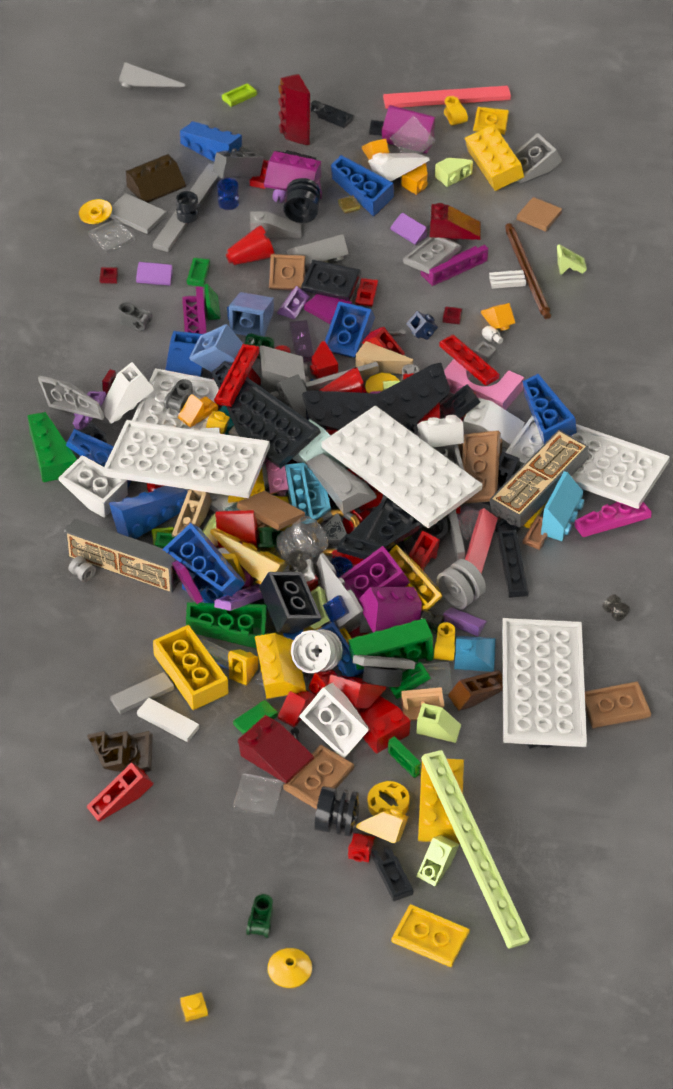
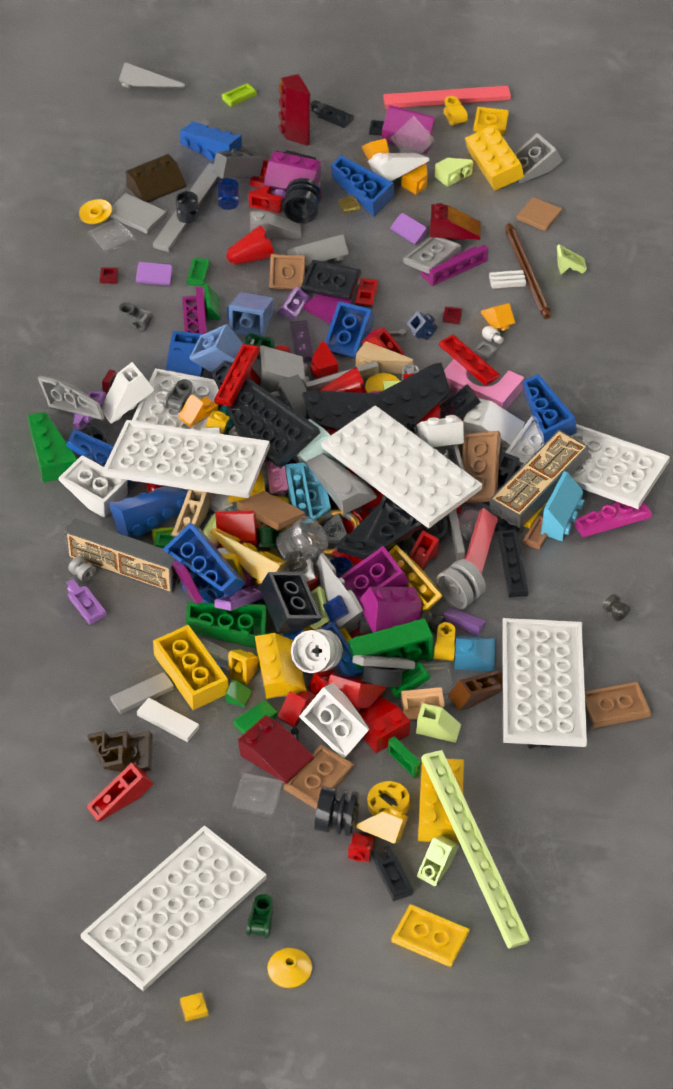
none -> medium lavender hinge [66,579,107,625]
none -> white plate [81,825,267,991]
none -> green slope [225,679,252,708]
none -> red slope [249,185,282,213]

